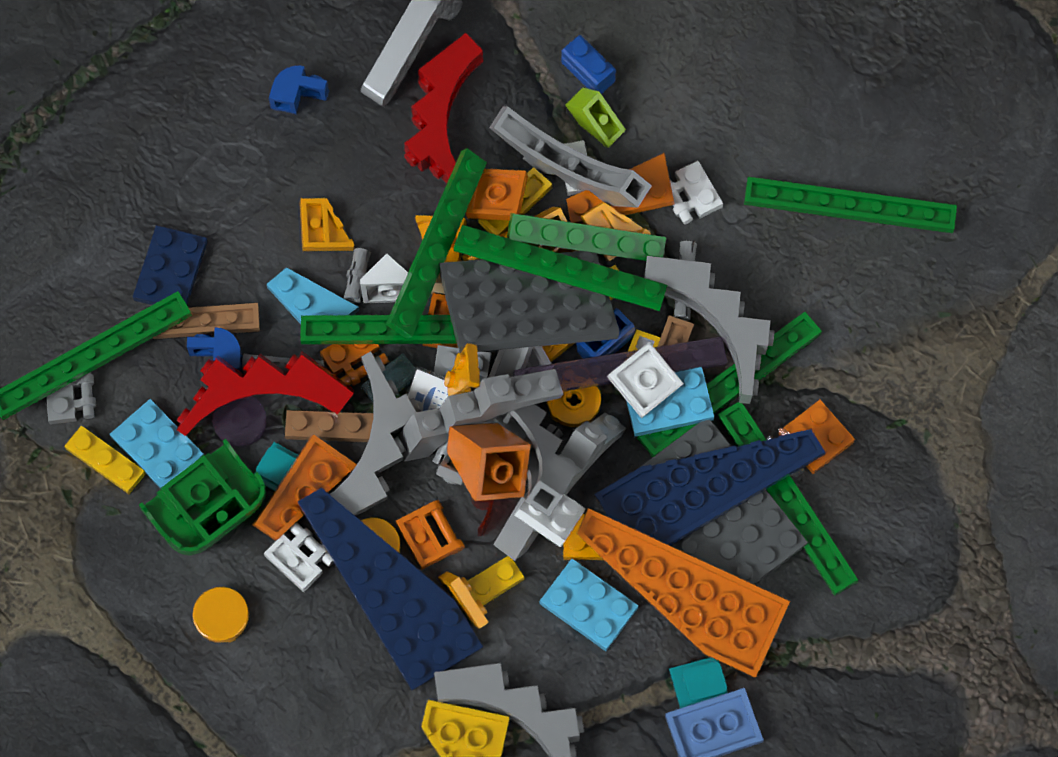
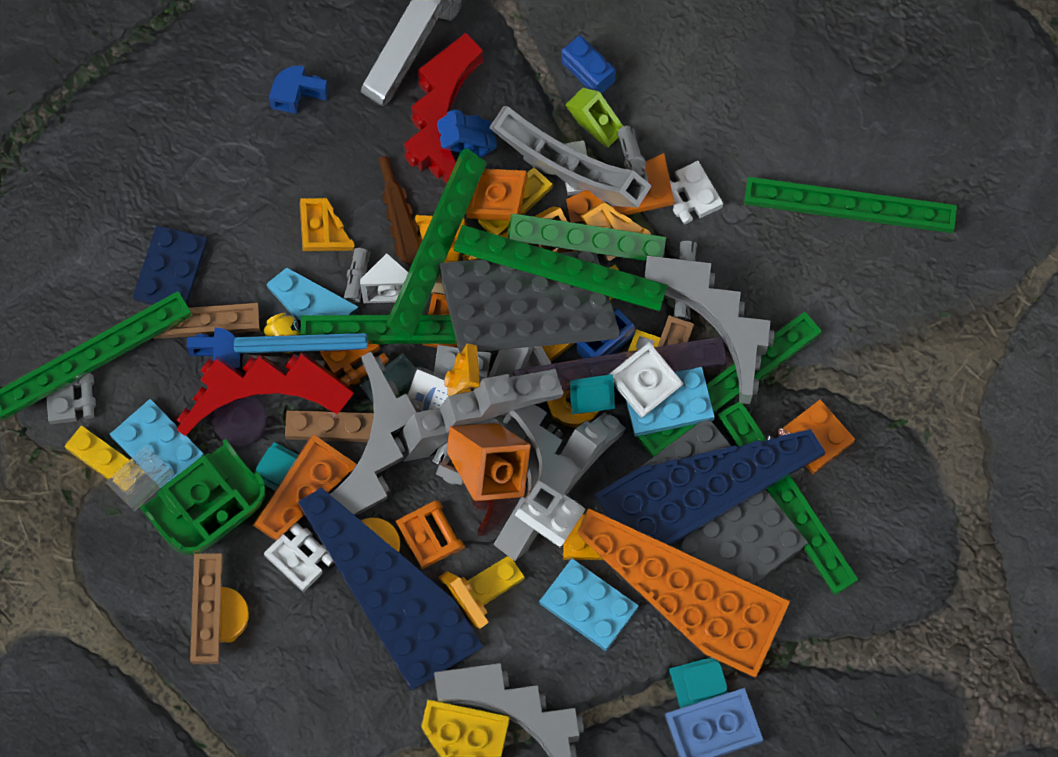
none -> clear plate [106,445,174,511]
none -> medium nougat plate [190,554,223,664]
none -> dark azure axle [234,333,368,353]
none -> yellow head [264,313,301,354]
none -> reddish brown sword [378,156,422,265]
none -> blue brick [437,110,497,157]
none -> teal piece [569,374,615,415]
none -> light grey pin [618,126,648,181]

